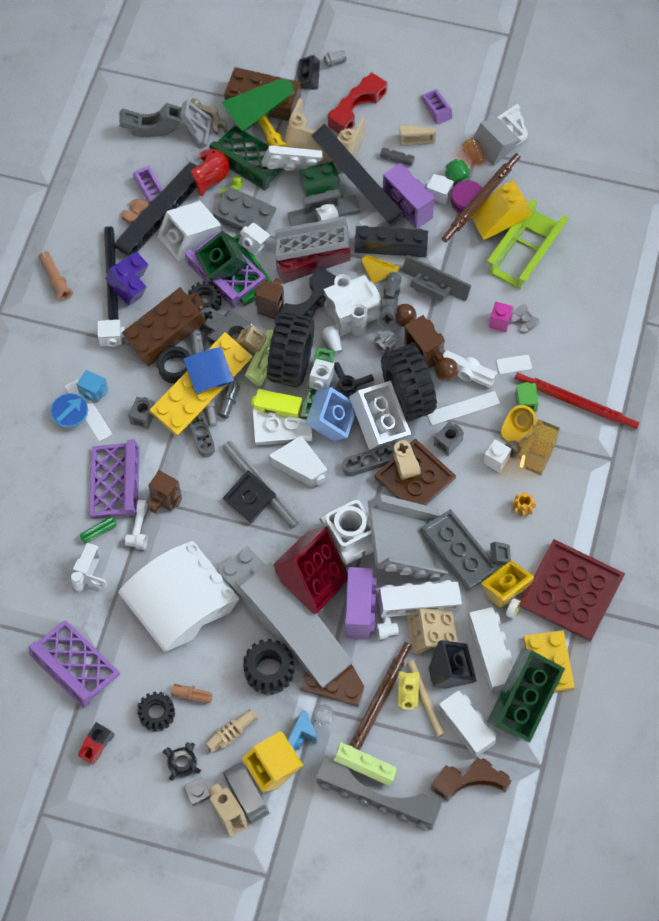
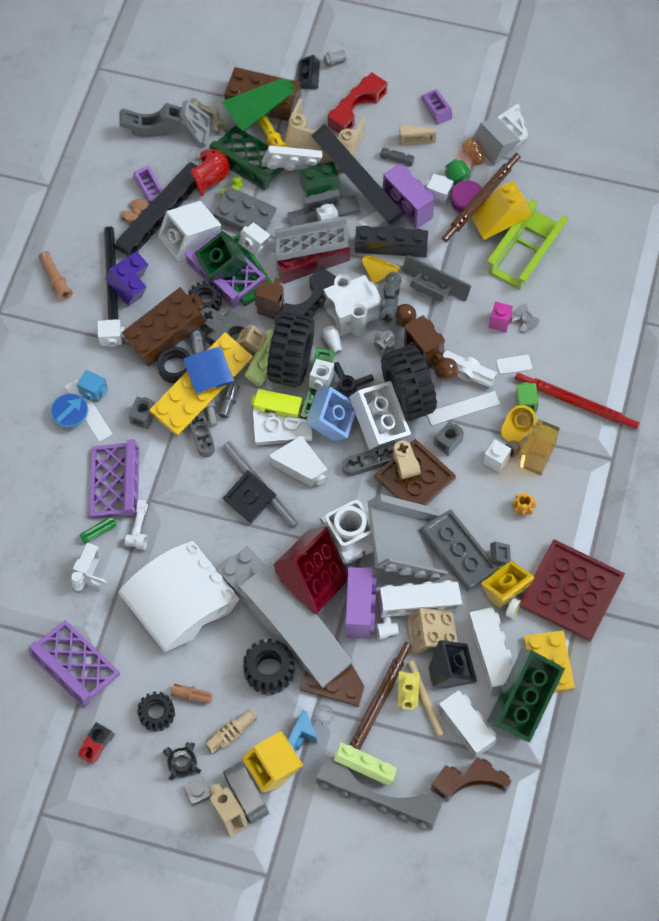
reddish brown brick [148,470,182,514] -> none

